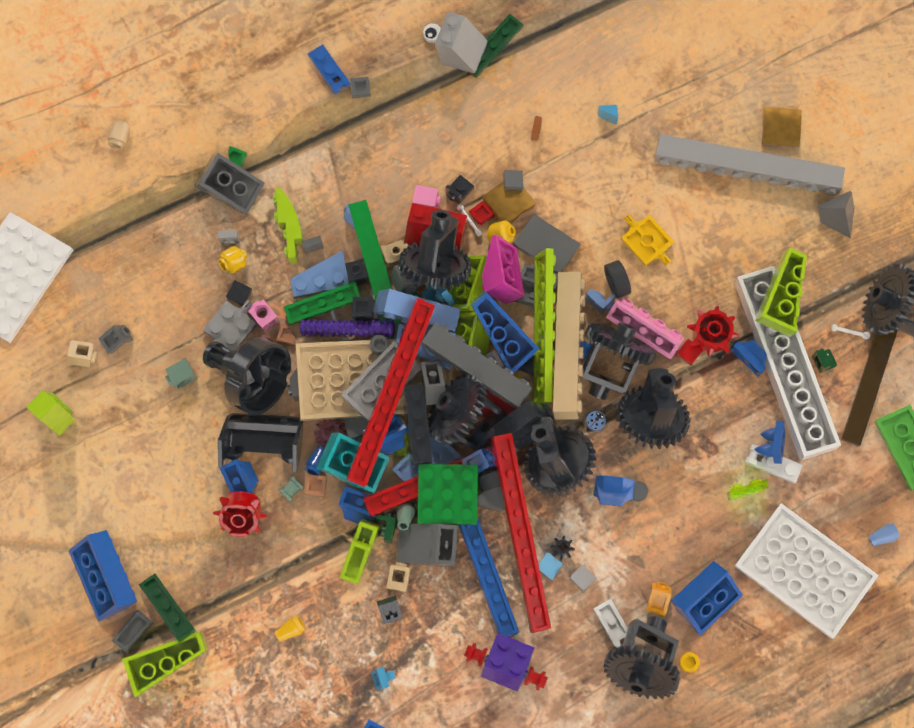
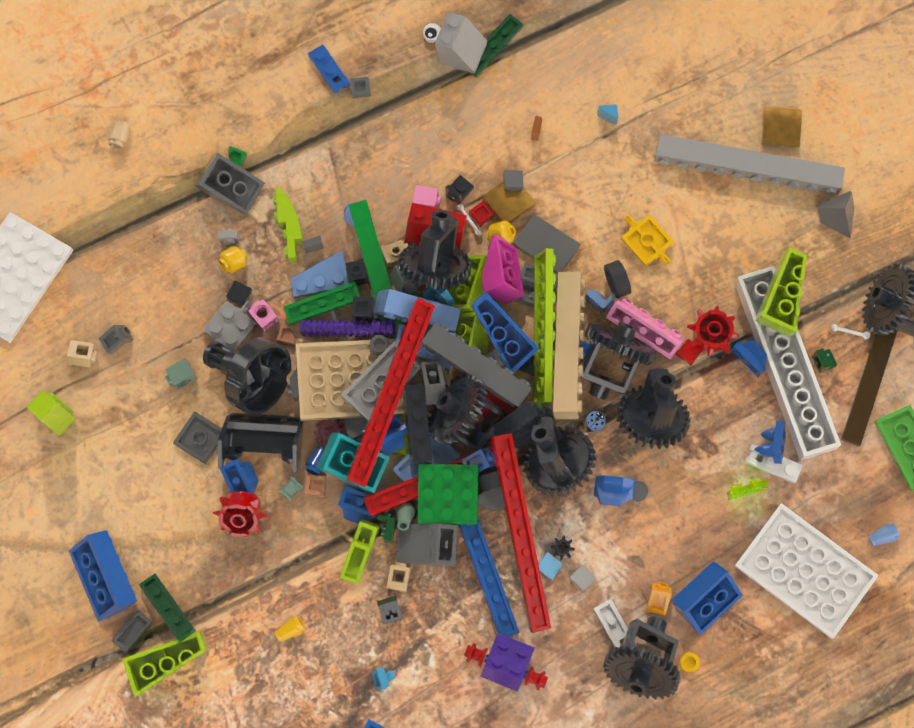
none -> dark grey tile [173,411,222,465]

